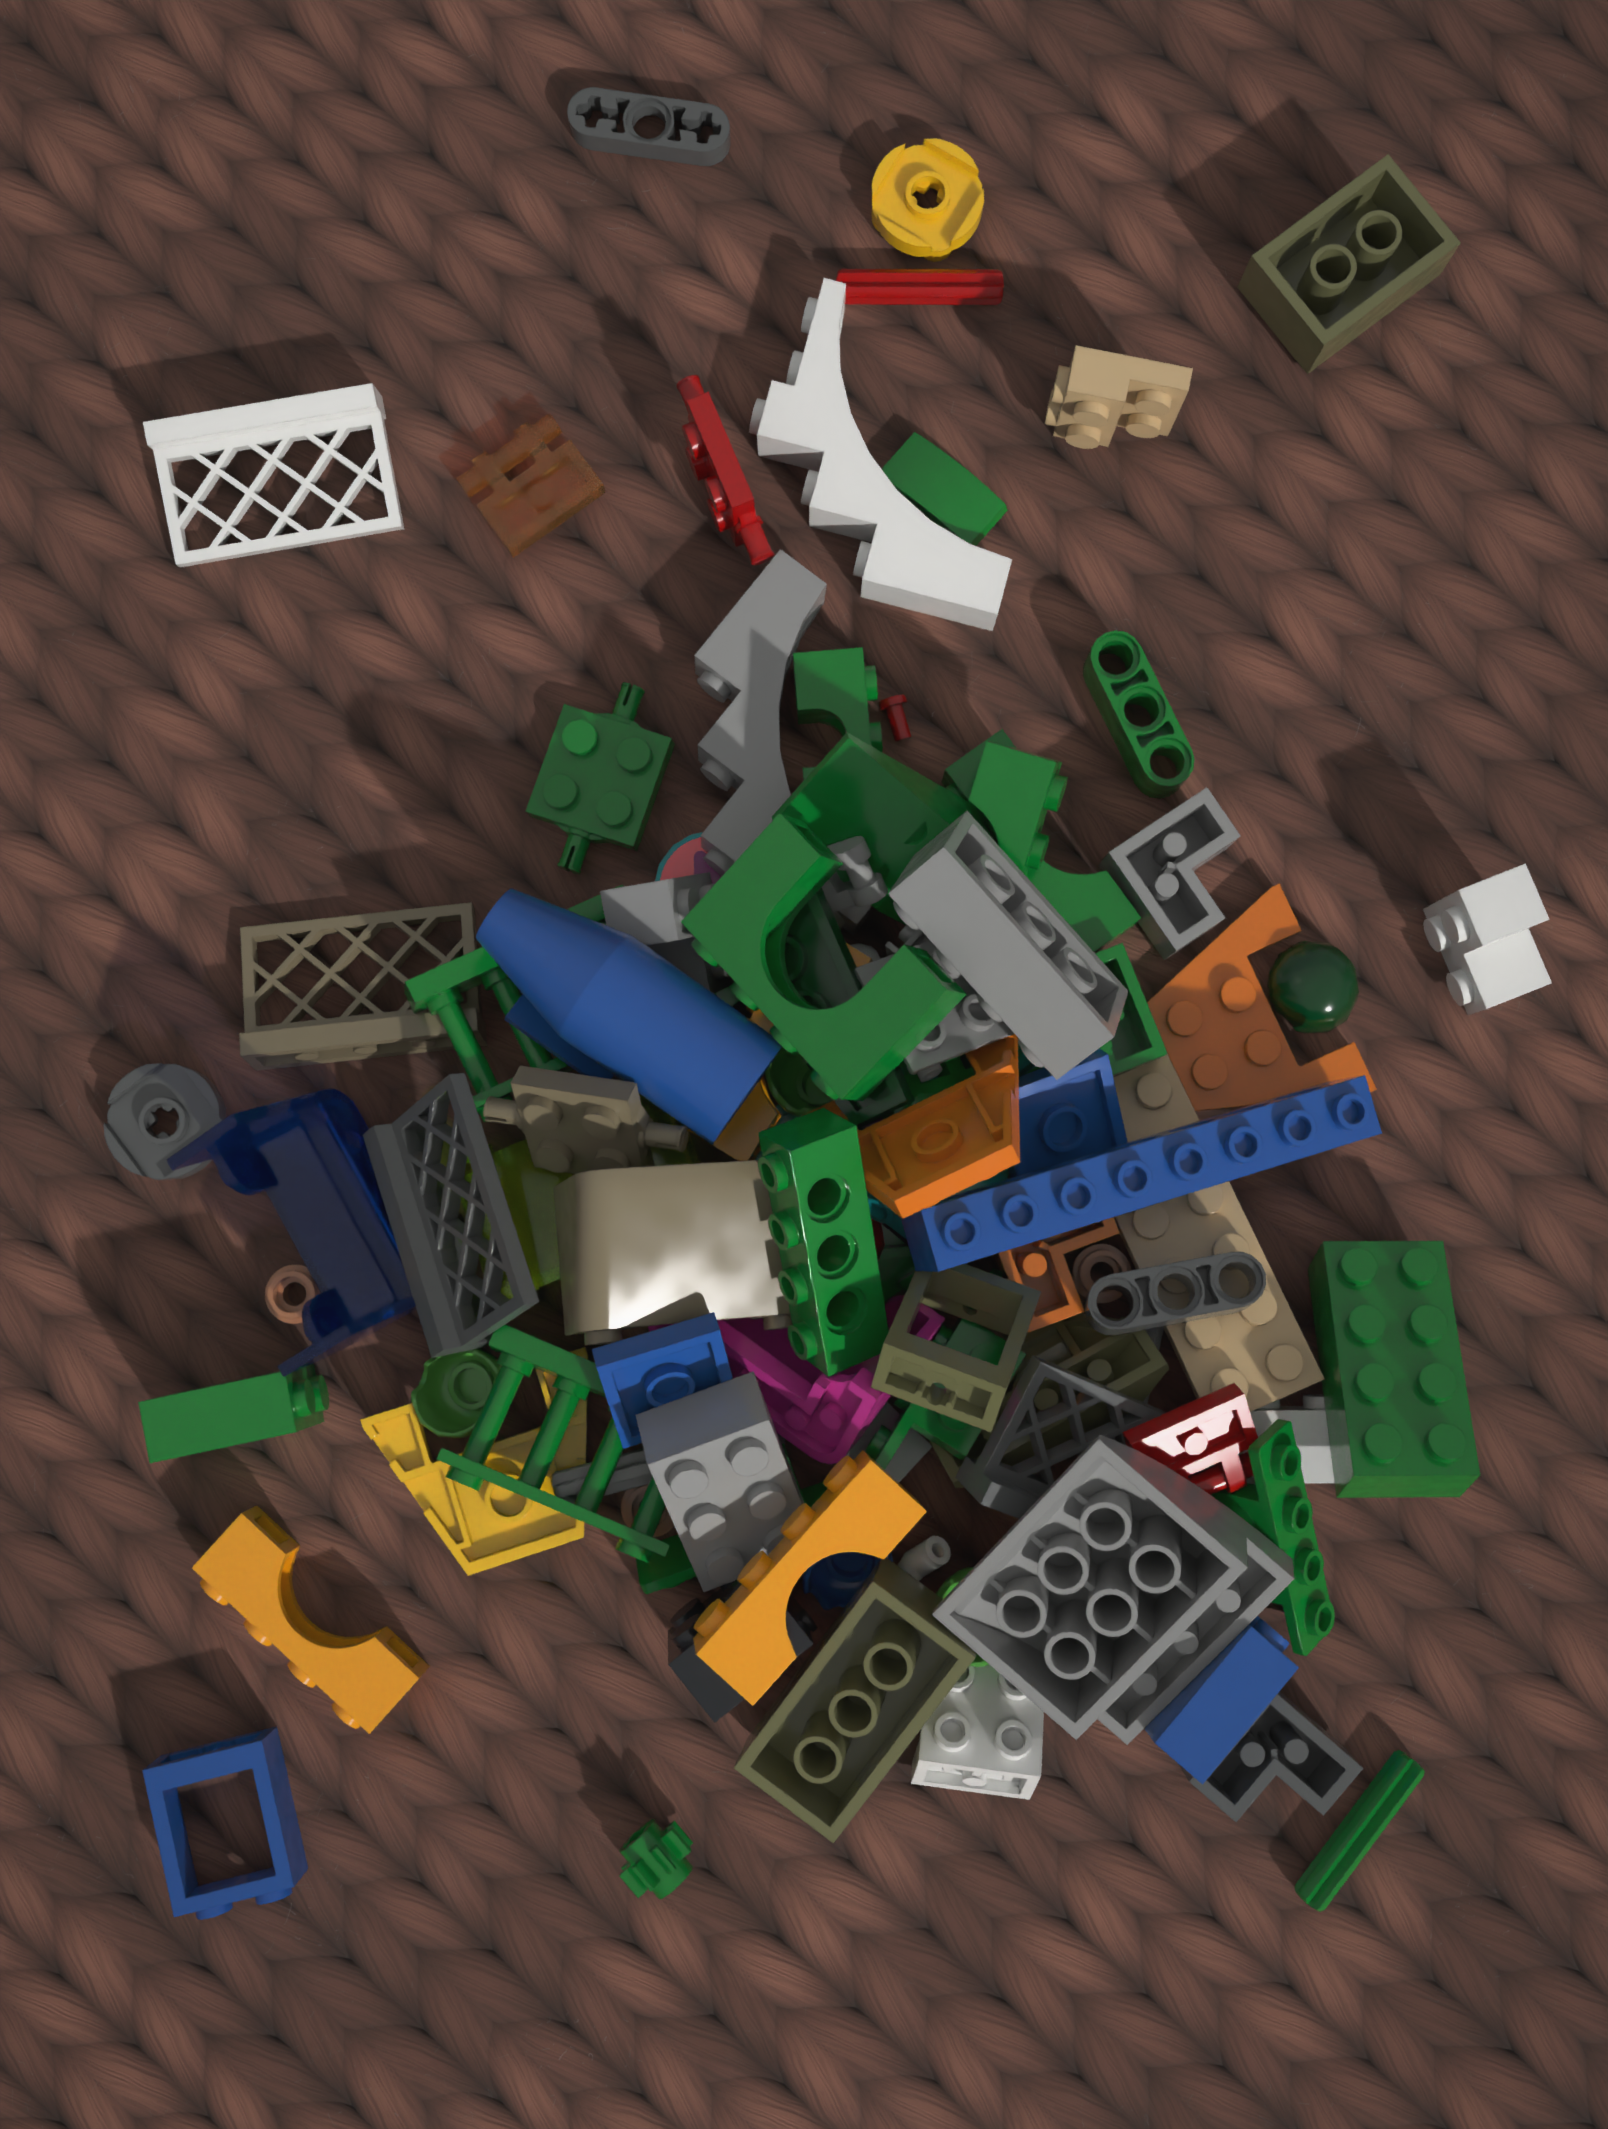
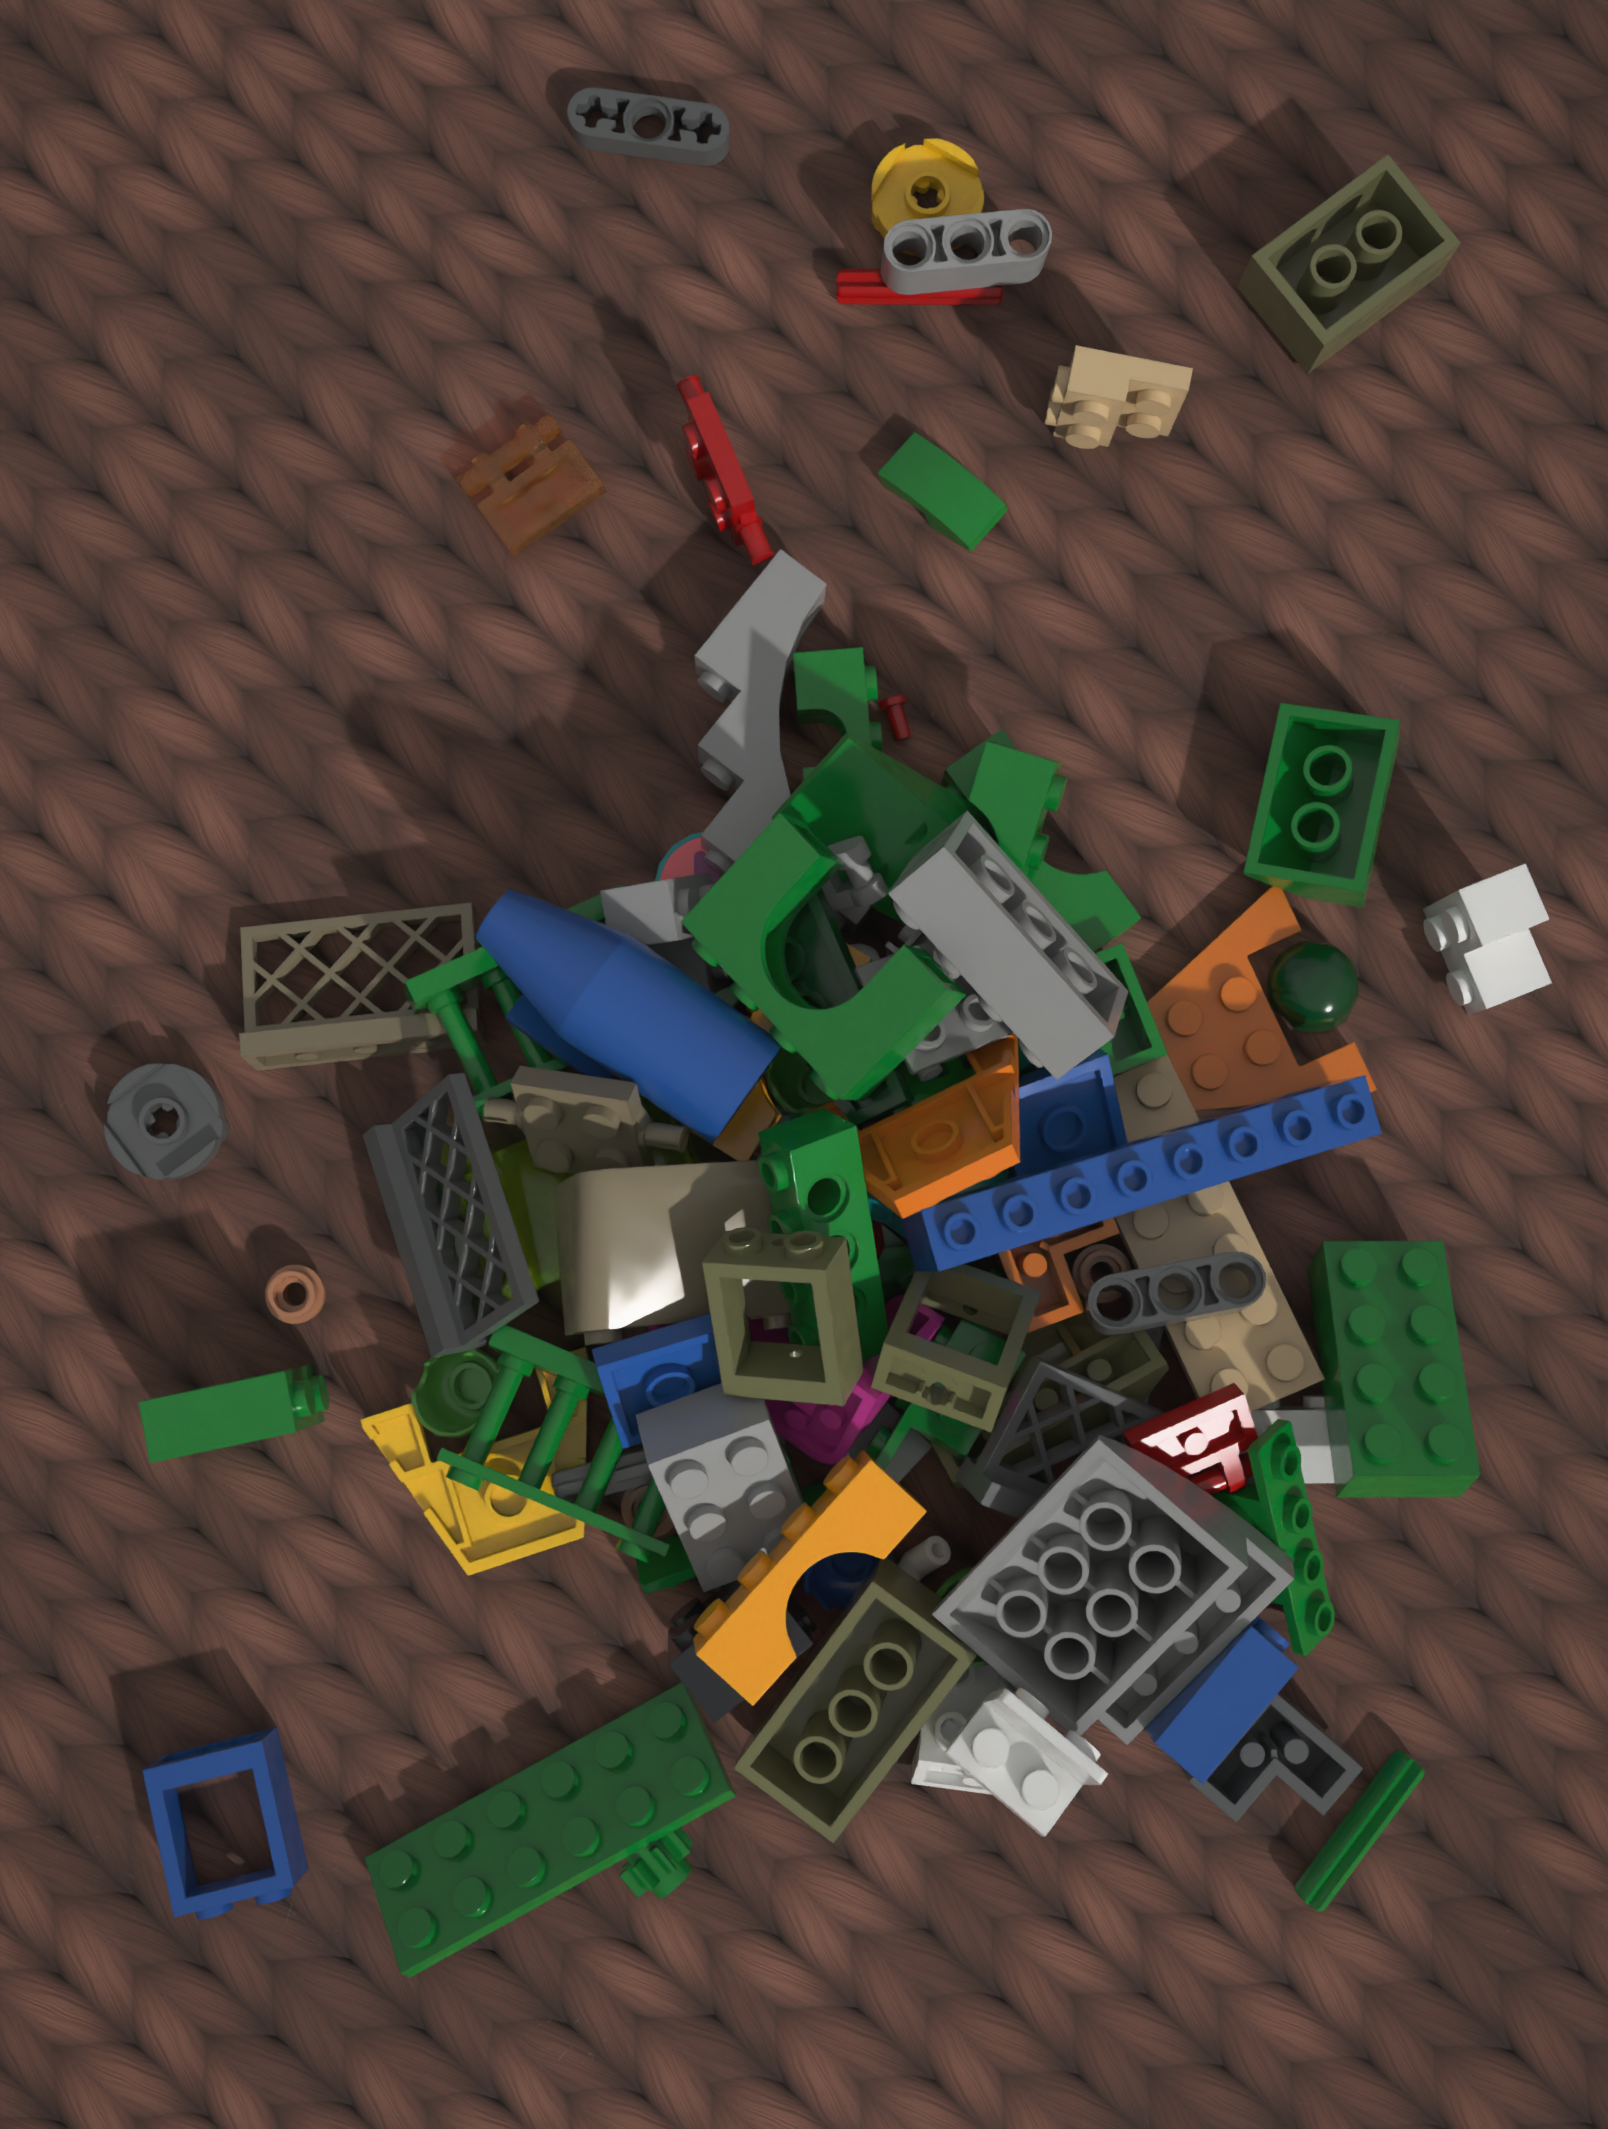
white fence [143,383,404,567] -> none
clear blue windscreen [167,1088,416,1377] -> none
light orange arch [192,1506,430,1734] -> none
green plate [525,682,675,875] -> none
white arch [749,278,1012,631] -> none
green beam [1083,630,1195,799] -> none
light grey brick [1099,787,1241,960] -> none
none -> green plate [365,1682,736,1977]
none -> olive window [702,1227,864,1406]
none -> light grey beam [880,209,1052,295]
none -> white bracket [944,1687,1108,1837]
none -> green slope [1244,703,1400,908]

